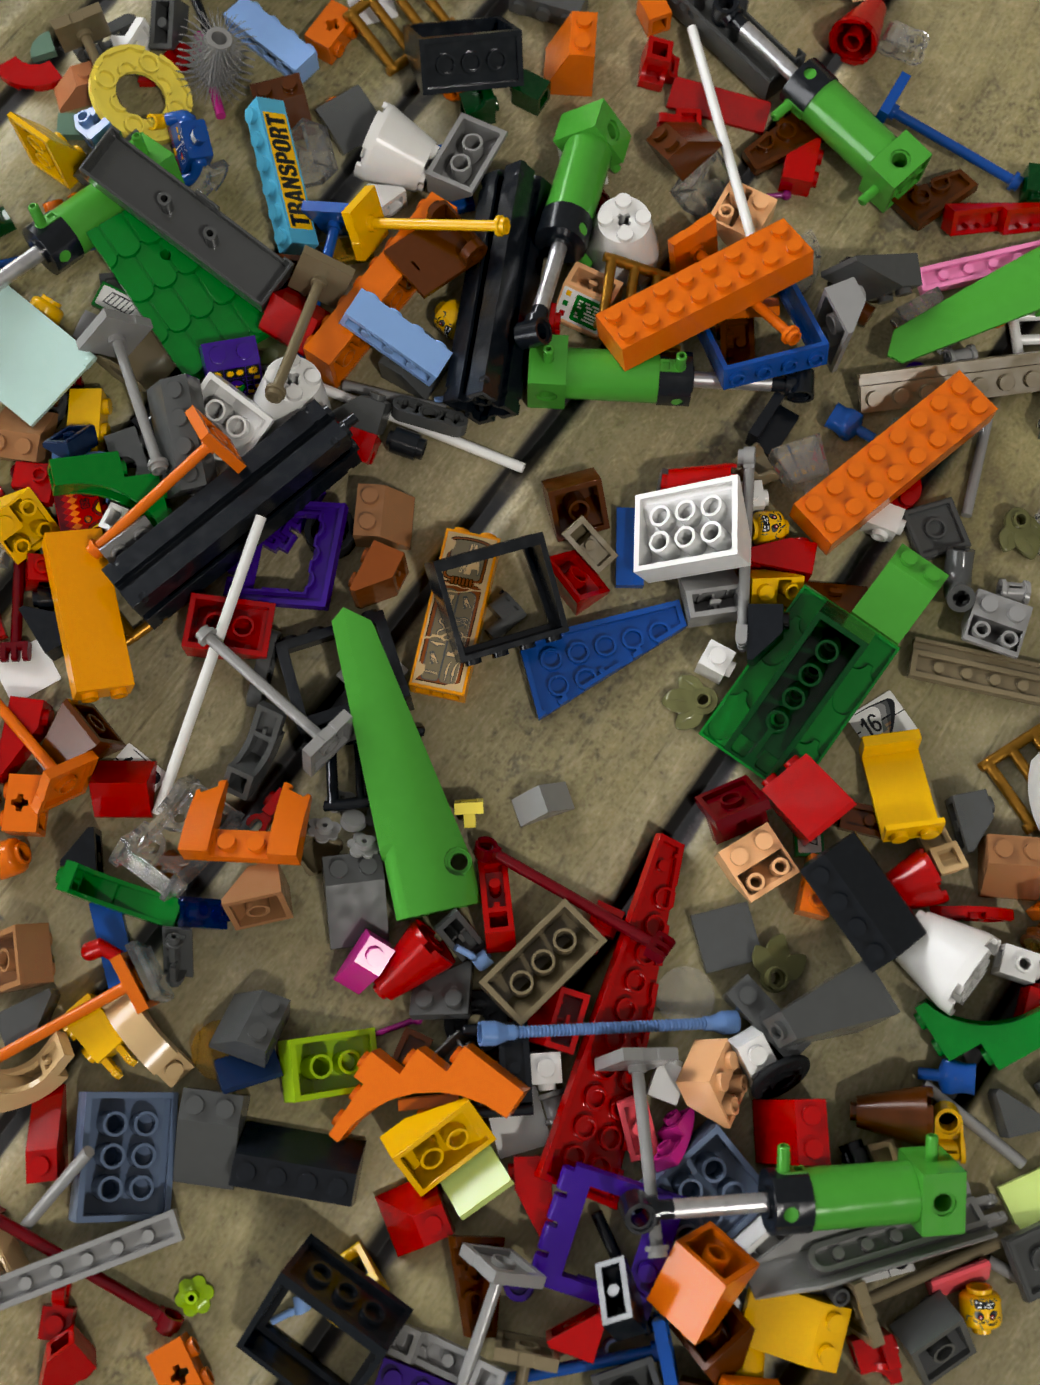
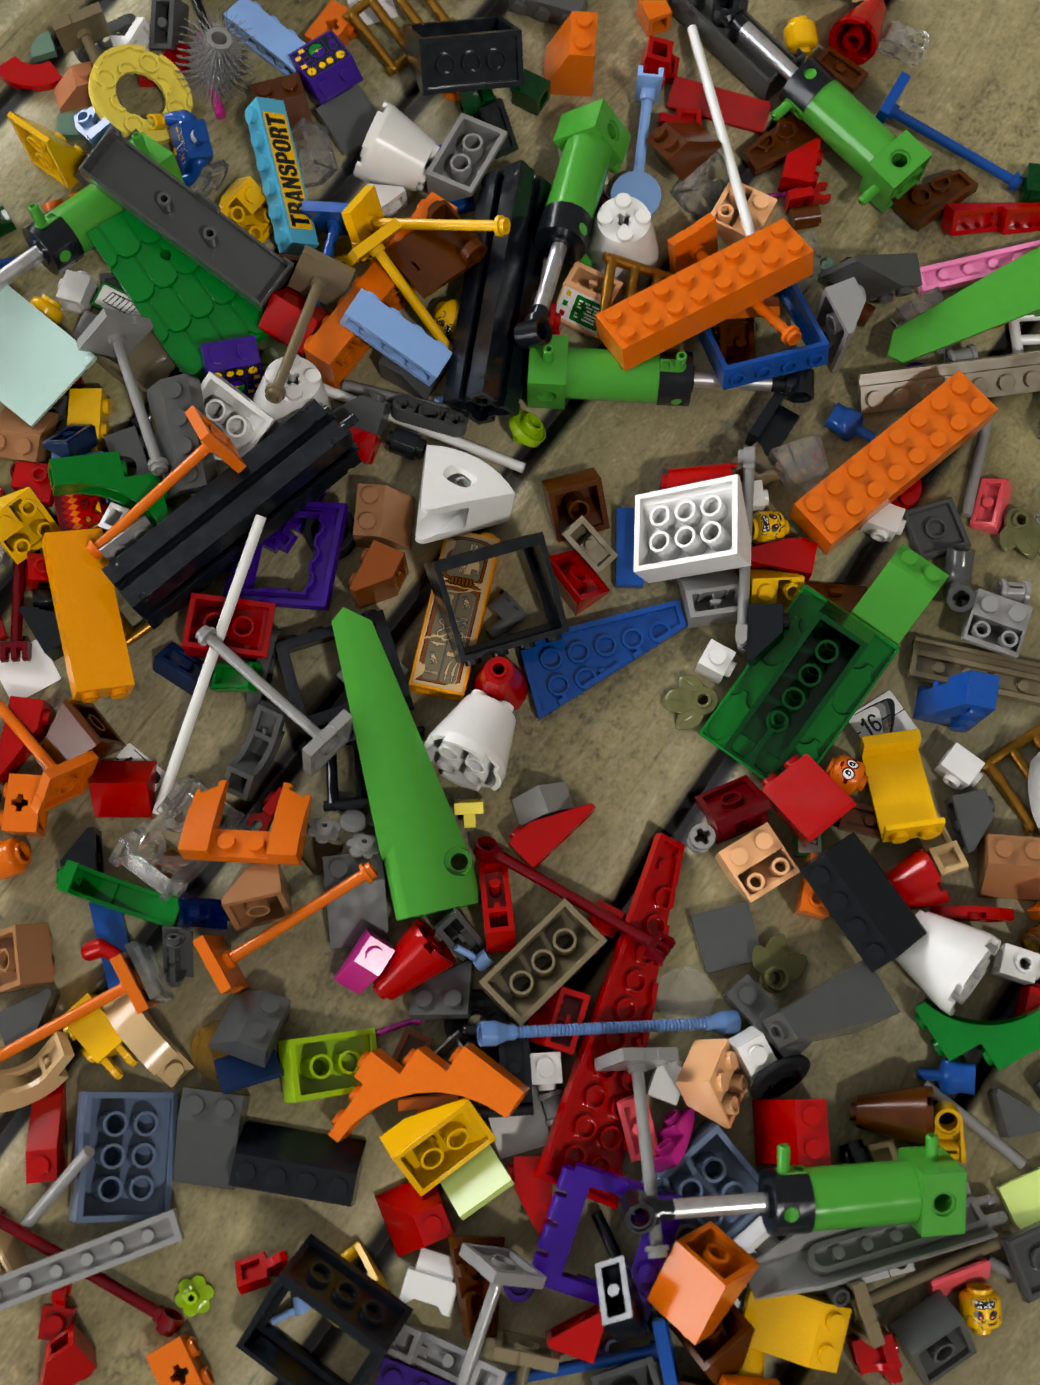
none -> white brick [56,269,98,315]
none -> dark blue slope [153,642,215,695]
none -> orange tile [192,861,378,994]
none -> green tile [210,662,262,693]
none -> yellow slope [219,176,273,243]
none -> red plate [235,1251,289,1295]
none -> dark purple slope [288,29,363,105]
none -> yellow tile [344,218,452,359]
none -> white piece [399,1247,457,1317]
none -> white piece [415,445,515,544]
none -> white cone [423,689,516,792]
none -> red cone [472,656,528,711]
none -> black tile [477,98,519,159]
none -> red slope [508,803,596,869]
none -> lime plate [509,410,546,448]
none -> light blue piece [610,65,664,217]
none -> light grey bush [686,823,716,854]
none -> yellow head [783,16,818,57]
none -> red plate [783,182,831,214]
none -> reddish brown piece [788,203,821,231]
none -> reddish brown plate [817,45,869,94]
none -> sand green tile [817,257,833,285]
none -> orange head [825,754,868,796]
none -> blue wedge [913,670,1000,733]
none -> white brick [933,742,985,791]
none -> coral slope [969,478,1012,535]

